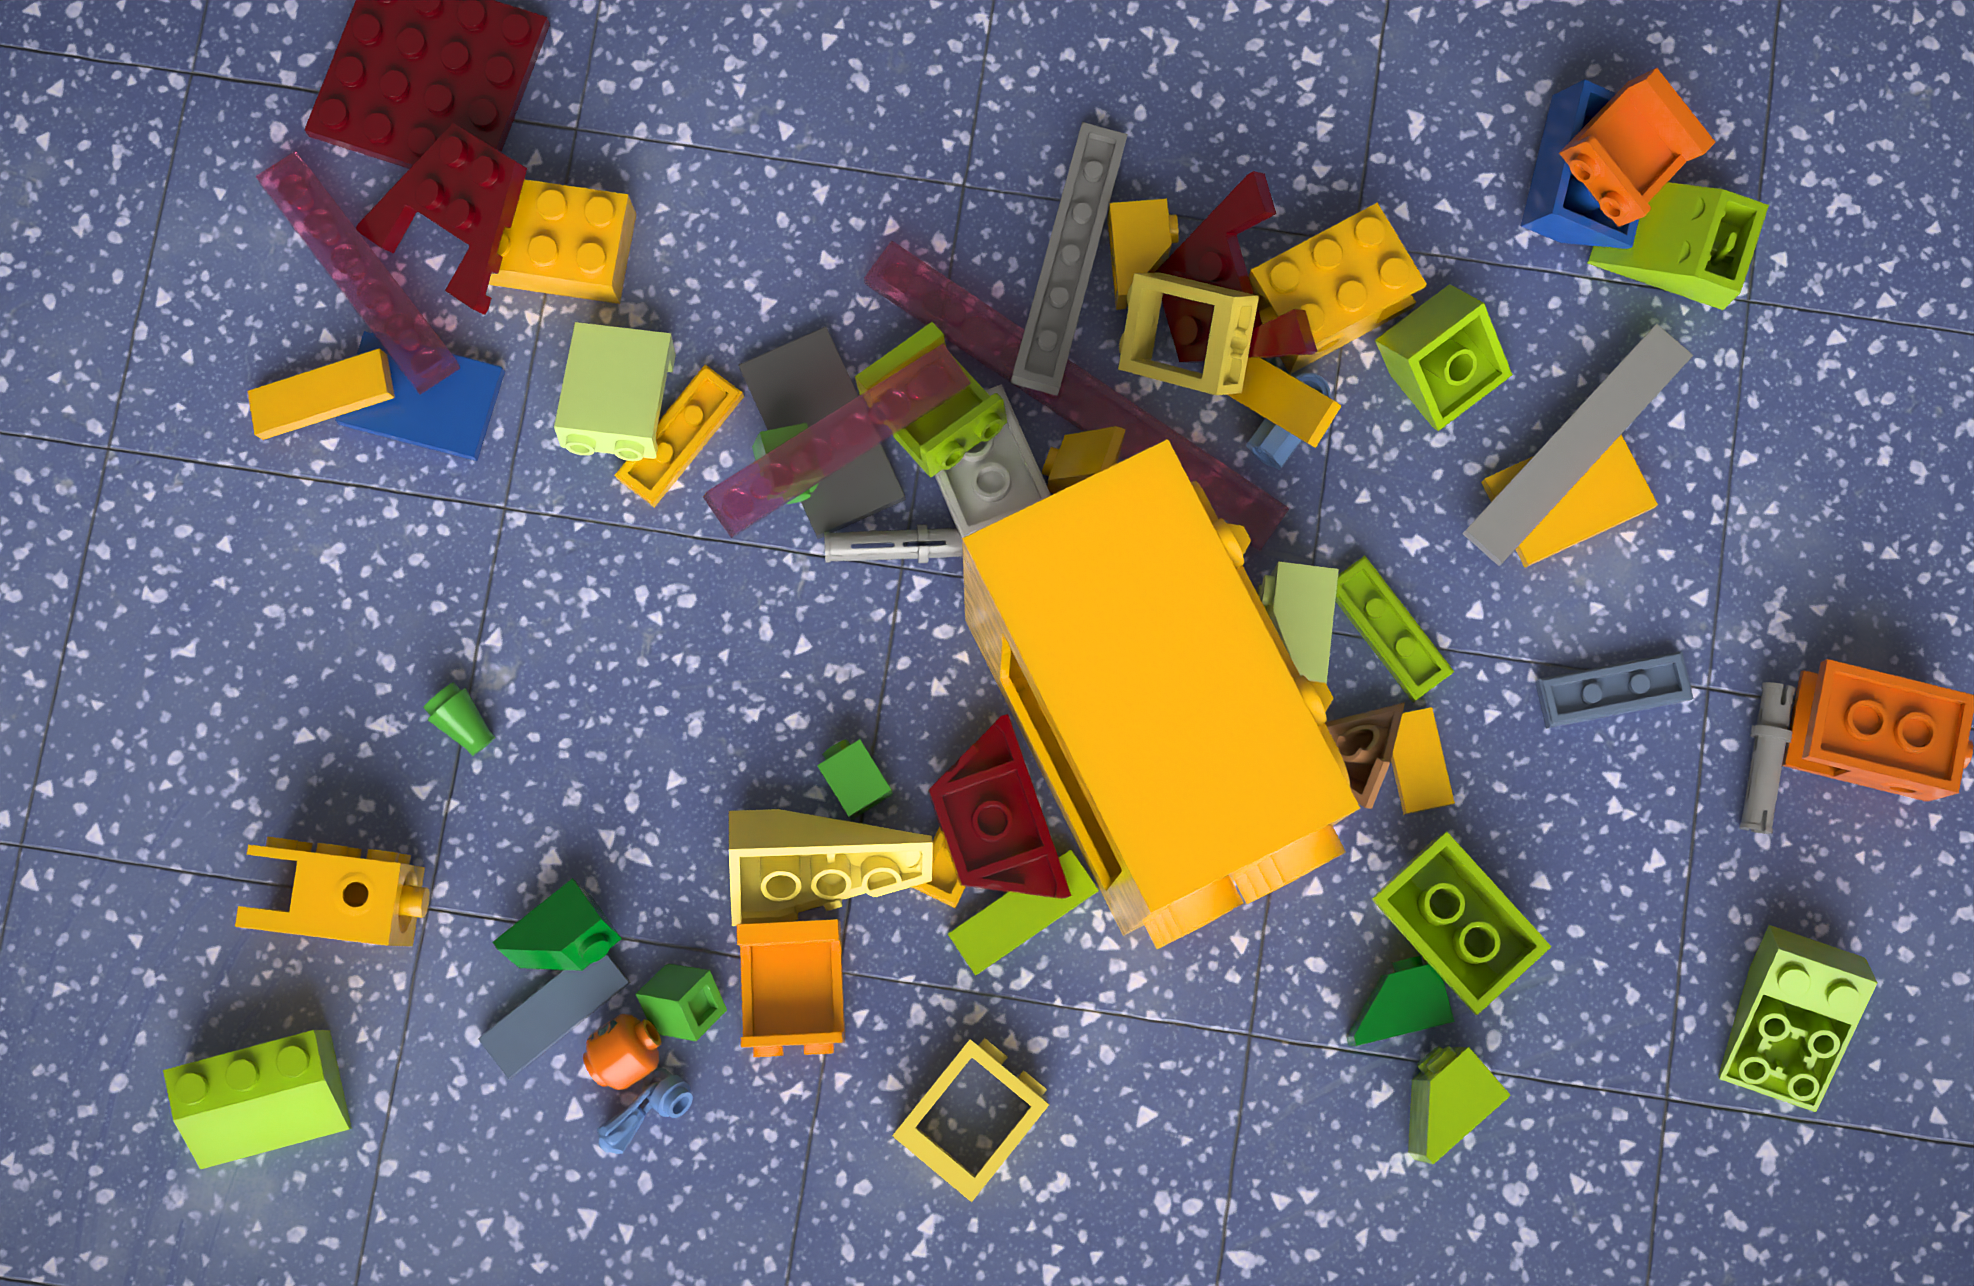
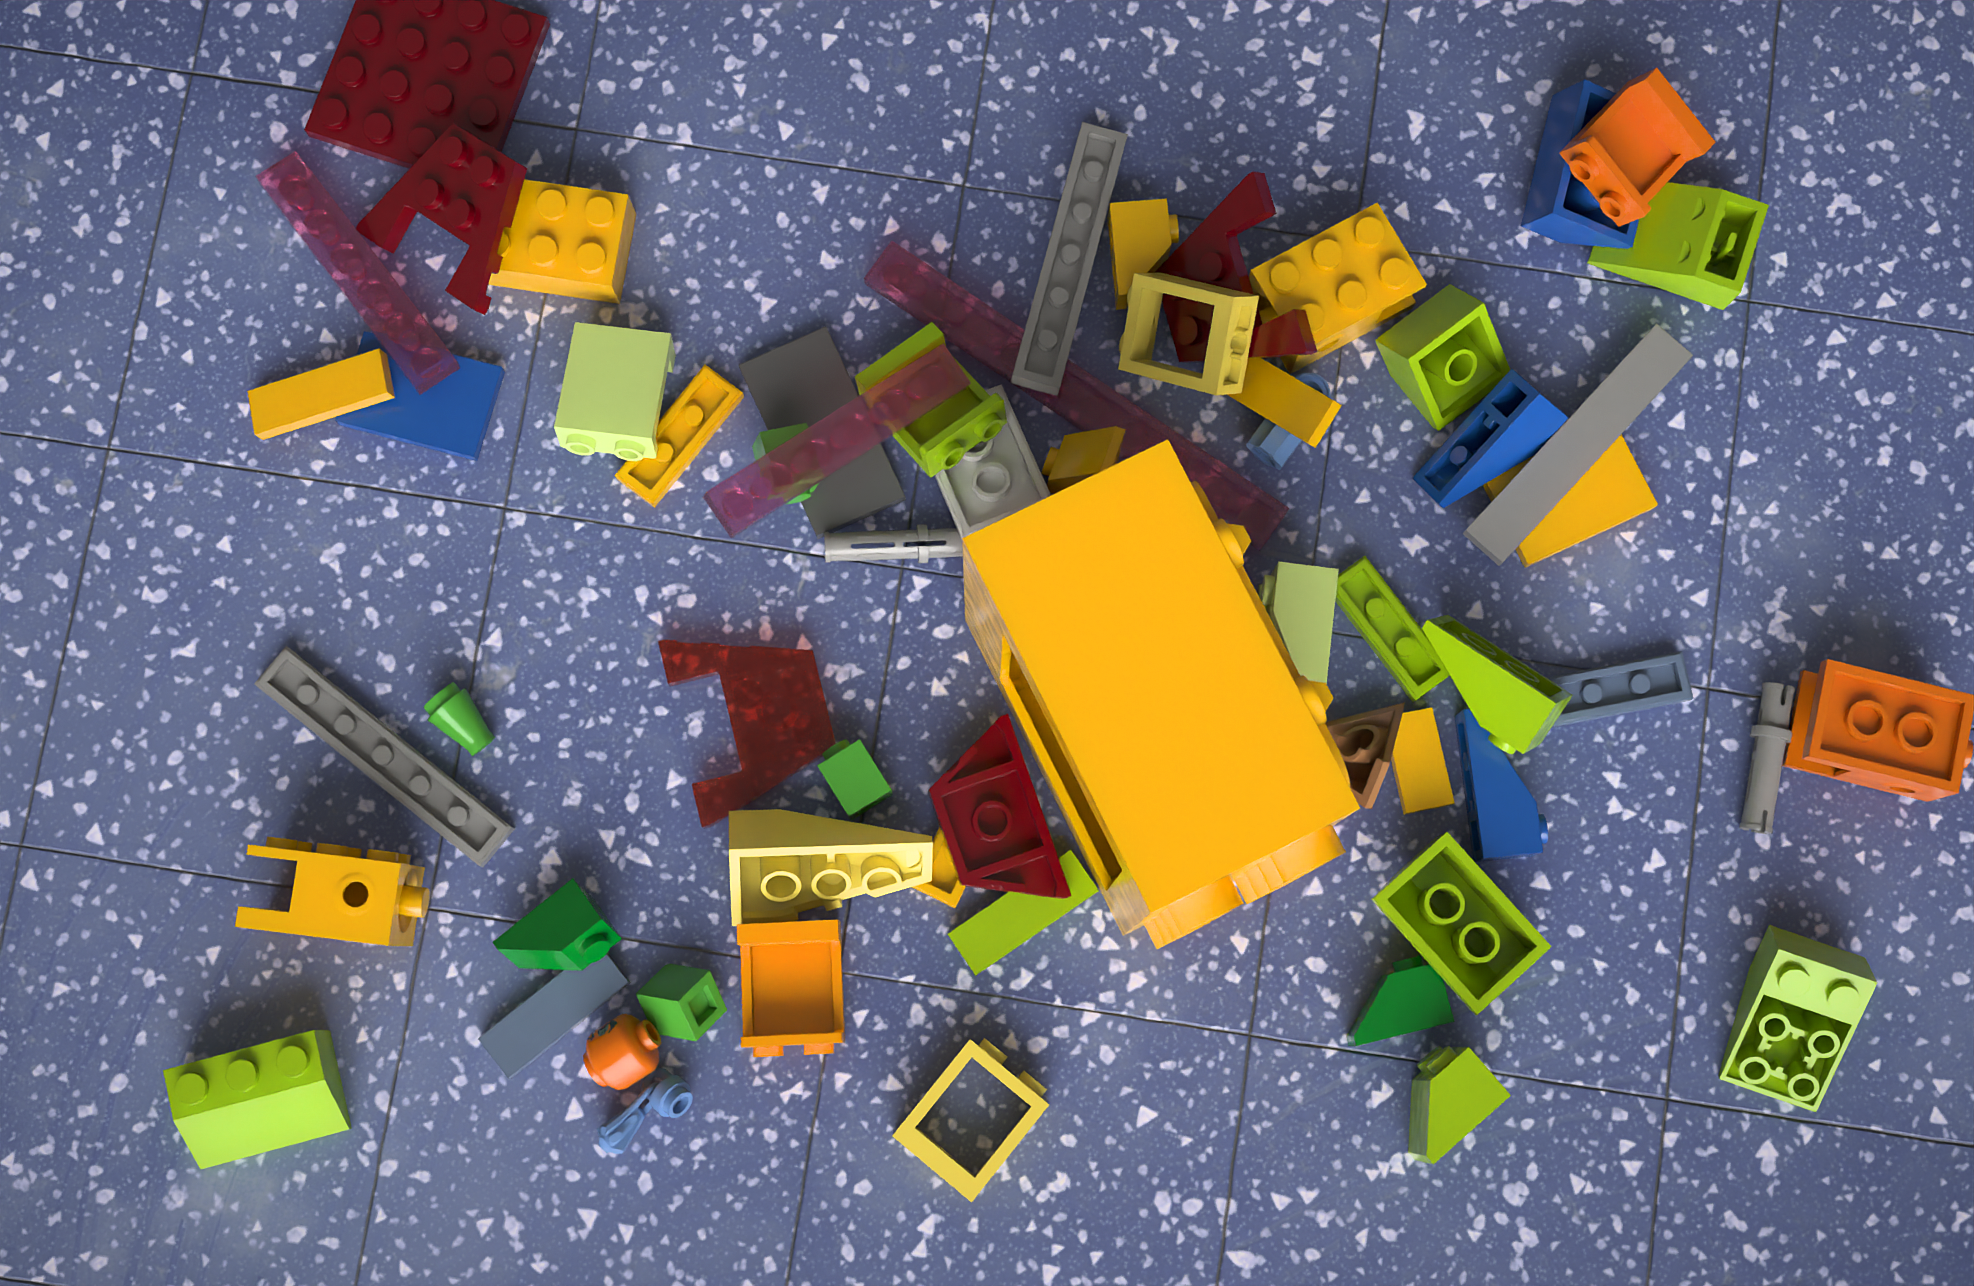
none -> light grey tile [254,646,515,867]
none -> clear red wing [658,639,836,829]
none -> blue slope [1413,369,1569,508]
none -> lime slope [1422,615,1573,754]
none -> blue slope [1454,709,1548,862]

